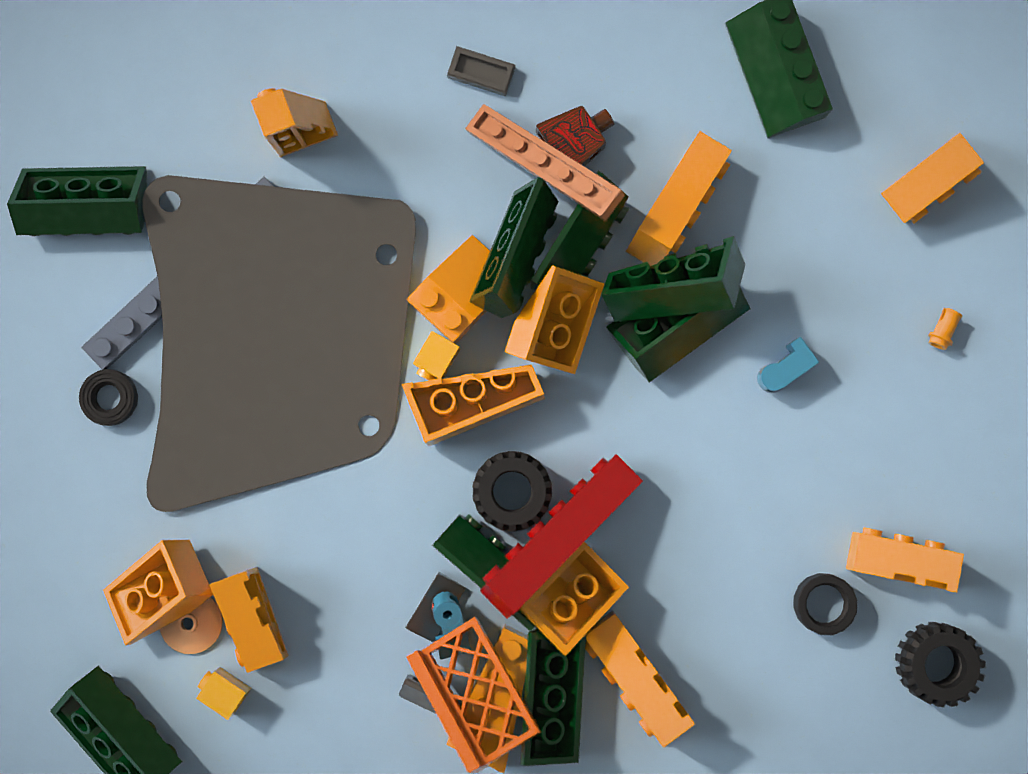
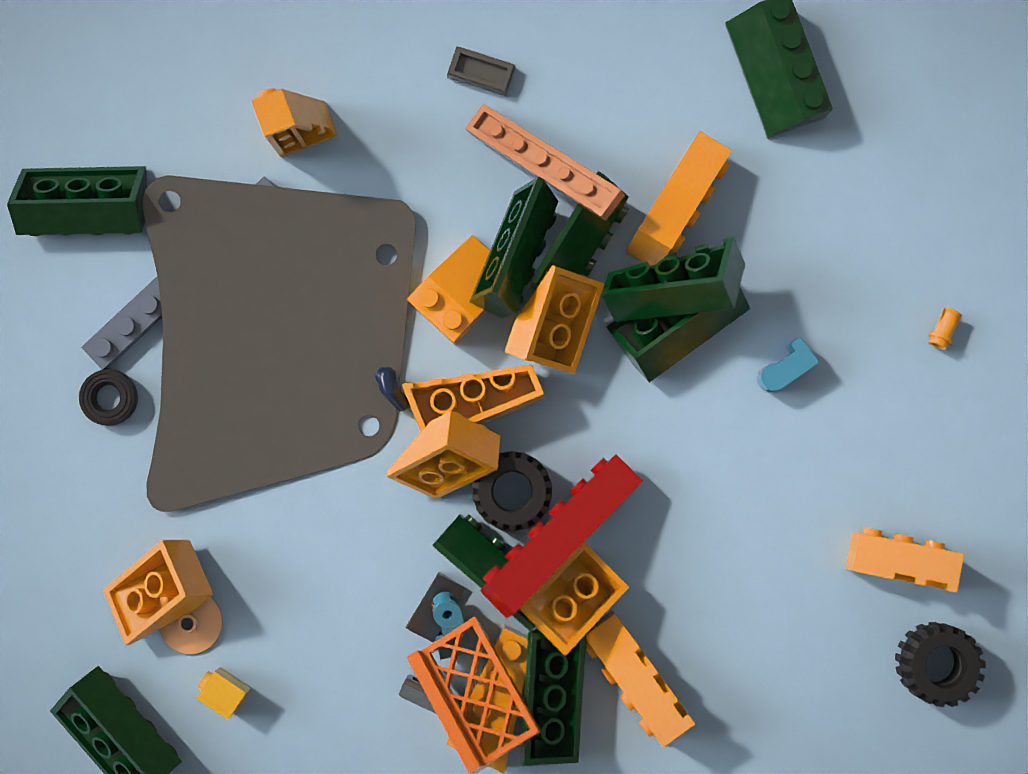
light orange wedge [209,567,289,673] -> none
yellow brick [413,331,461,381] -> none
reddish brown torso [536,106,615,167] -> none
black tyre [793,573,857,635] -> none
light orange wedge [881,133,984,224] -> none
none -> dark blue arm [375,367,410,412]
none -> light orange slope [386,410,501,499]

